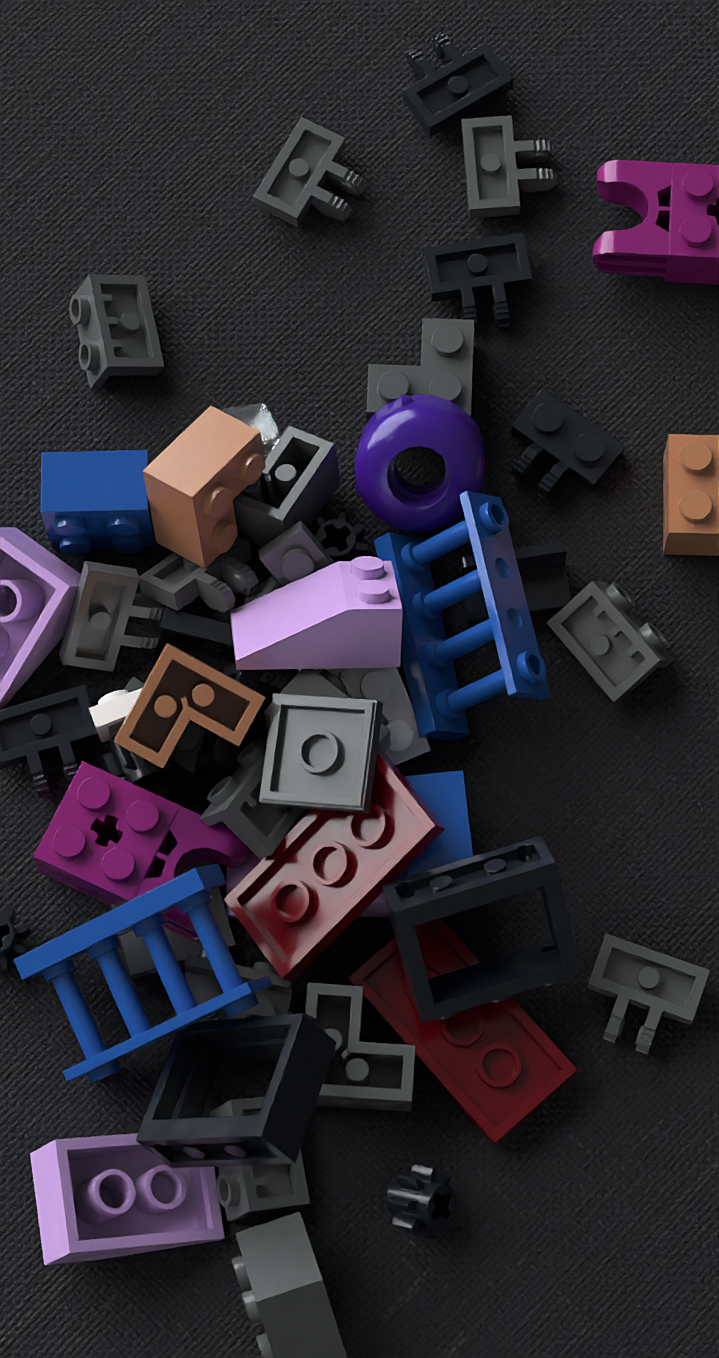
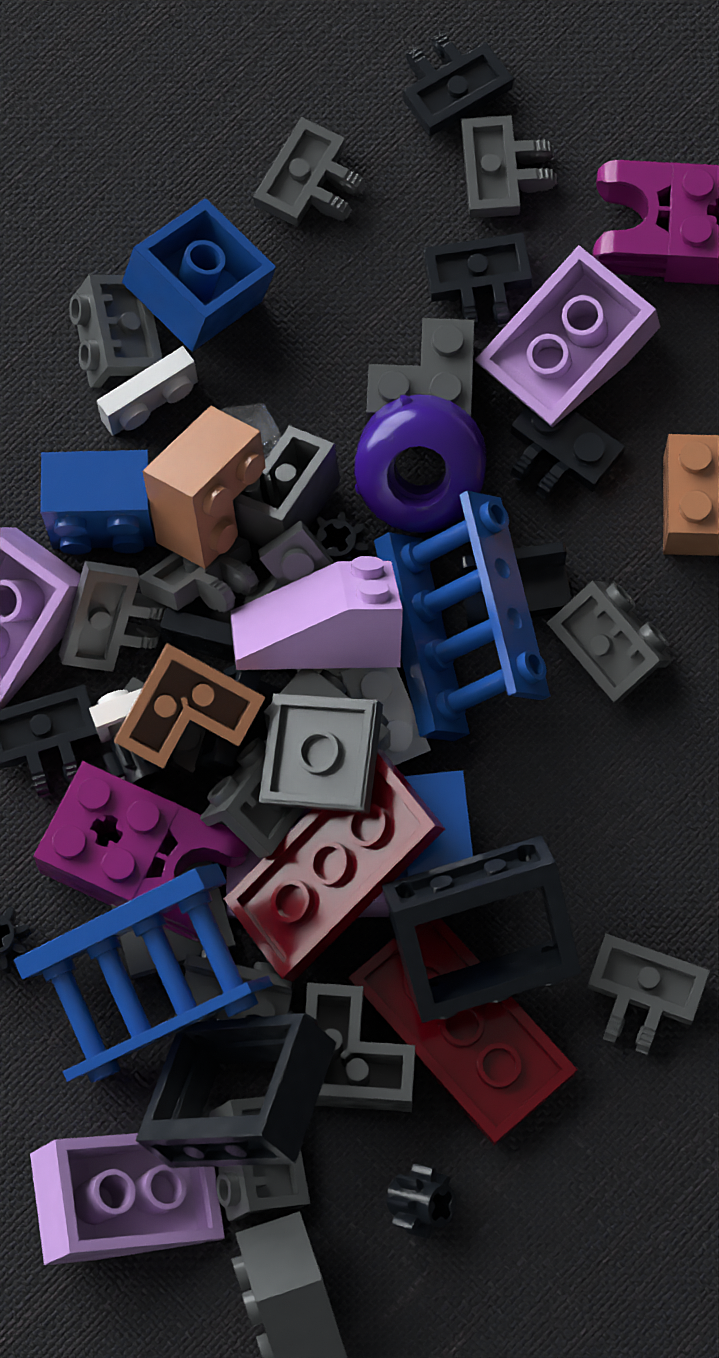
none -> white plate [96,346,198,436]
none -> blue brick [122,198,276,352]
none -> lavender slope [475,245,660,427]

